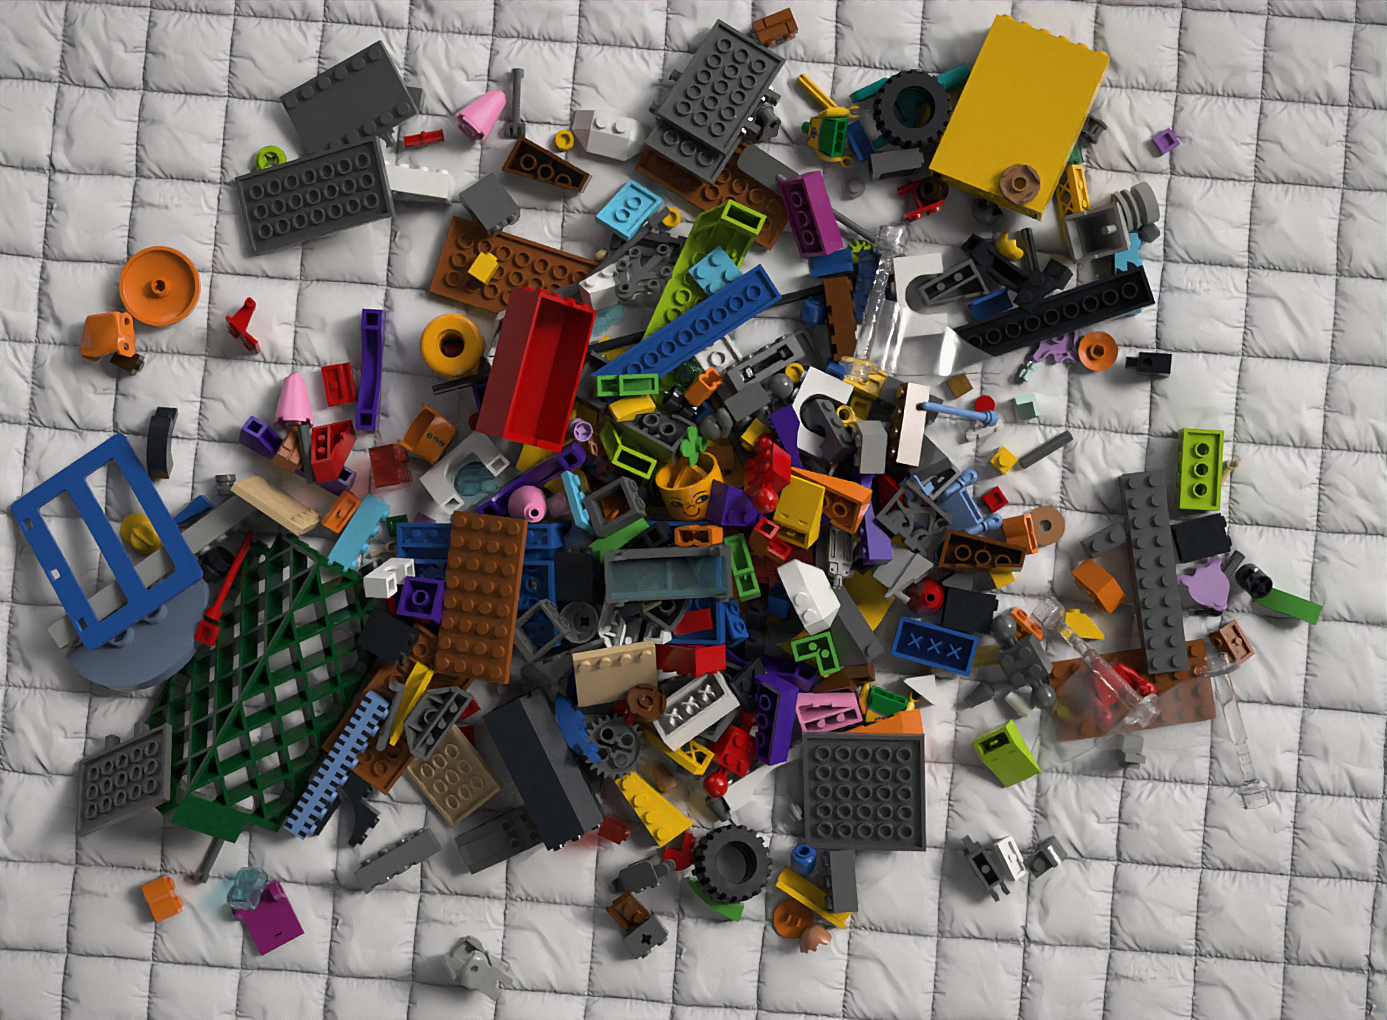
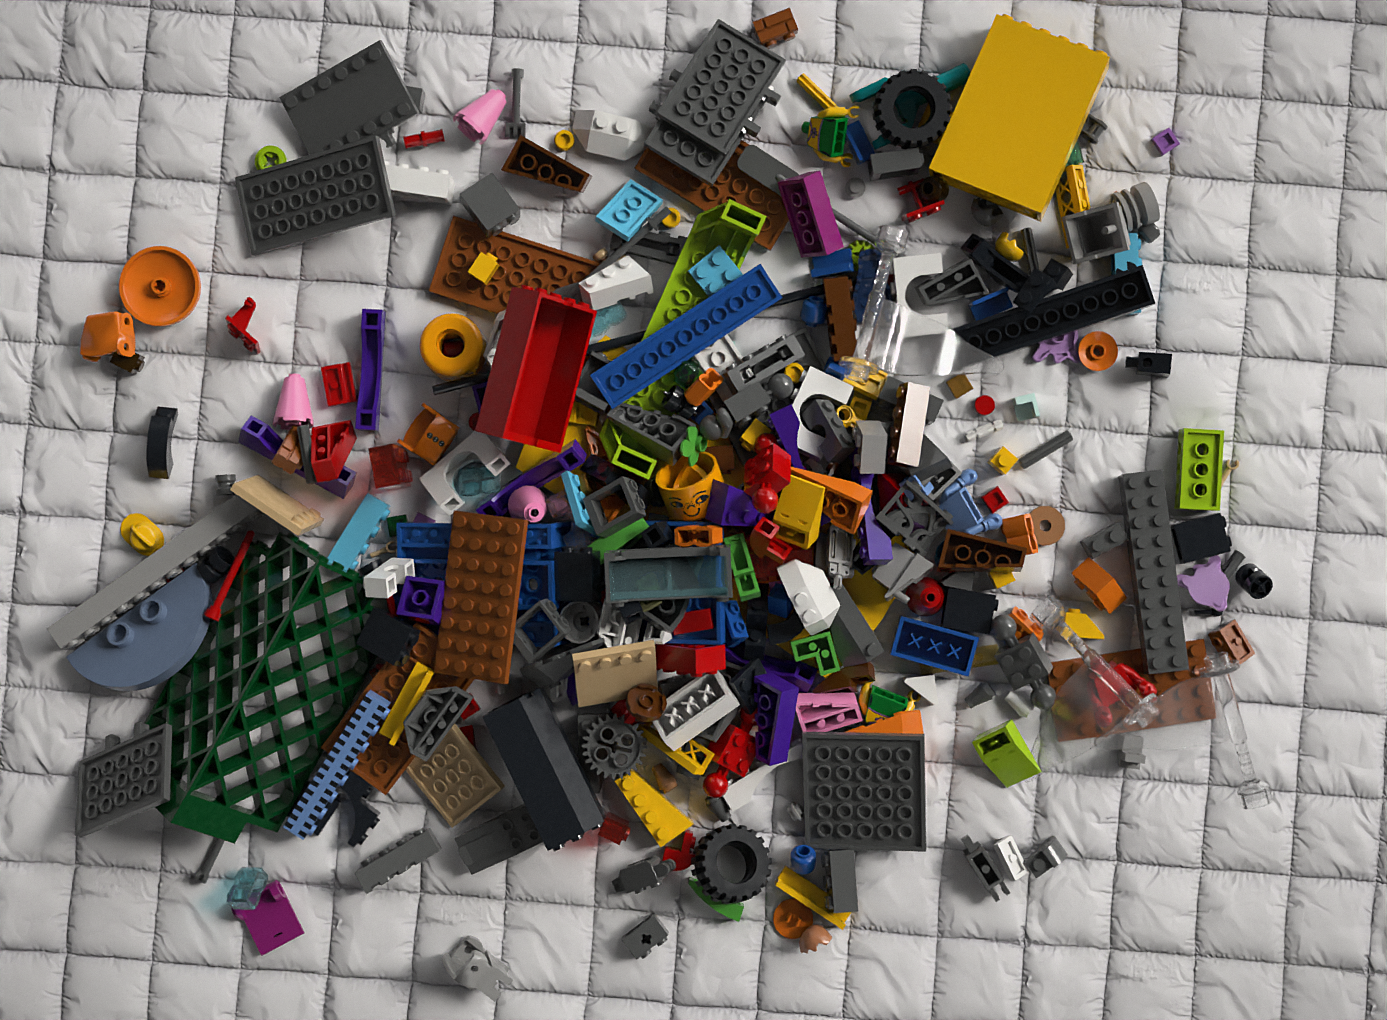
blue door [11,433,203,650] -> none
orange brick [141,874,183,923] -> none
blue slope [174,495,215,525] -> none
red plate [193,620,221,646] -> none
orange panel [321,490,362,534] -> none
dark grey hinge [376,681,406,751] -> none
blue slope [556,692,601,764] -> none
lavender wheel [567,418,593,441] -> none
bright green slope [592,373,659,396] -> none
reddish brown plate [605,890,650,932] -> none
yellow slope [608,394,656,422] -> none
dark grey plant [615,244,673,301] -> none
dark grey piece [754,104,781,141] -> none
medium blue piece [921,401,998,427] -> none
medium nougat tile [1000,164,1040,205] -> none
light aqua piece [1018,361,1038,382] -> none
bright green slope [1253,588,1323,625] -> none

